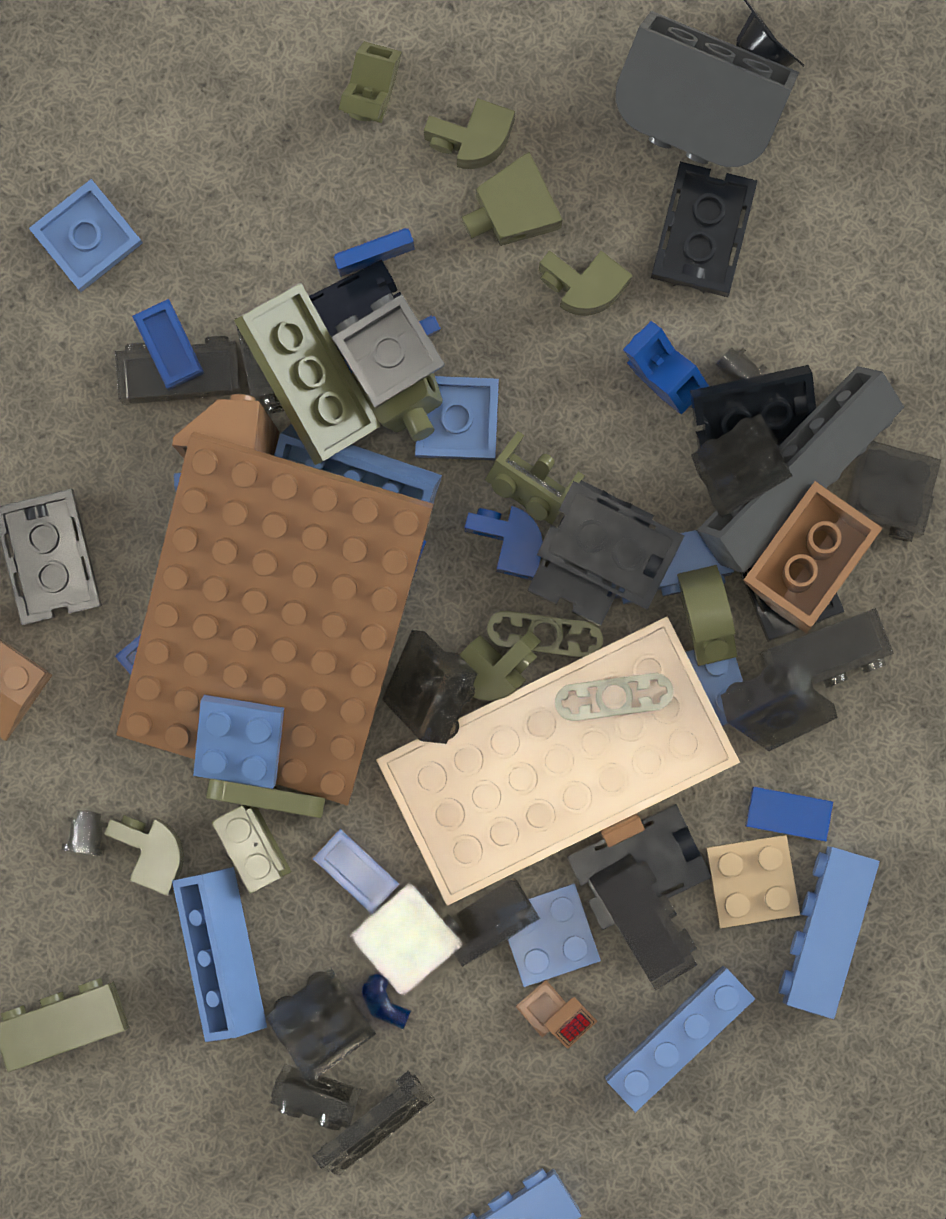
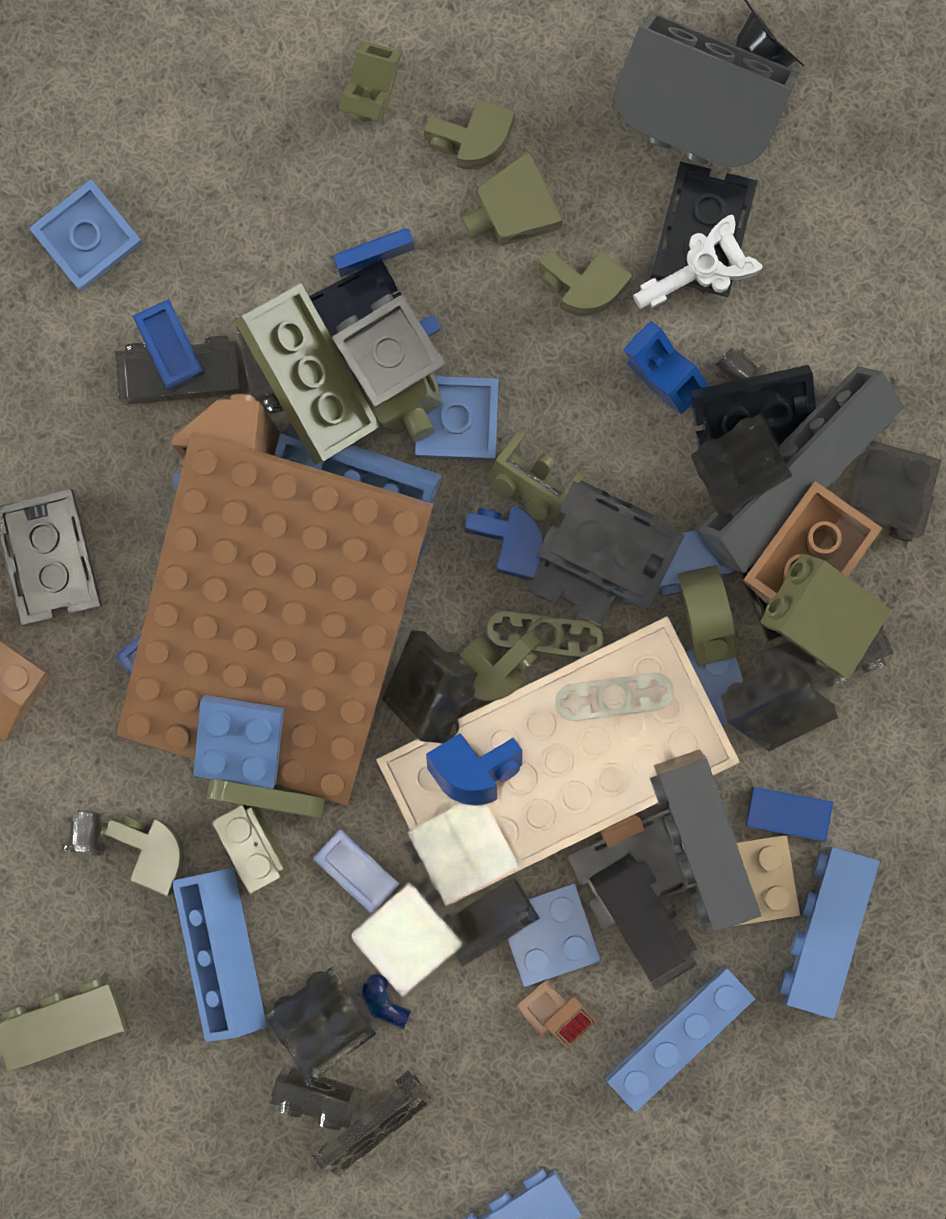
none -> clear smoke plate [404,803,519,905]
none -> blue brick [426,733,522,805]
none -> white piece [633,215,762,309]
none -> dark grey brick [650,749,762,933]
none -> olive panel [760,553,891,680]

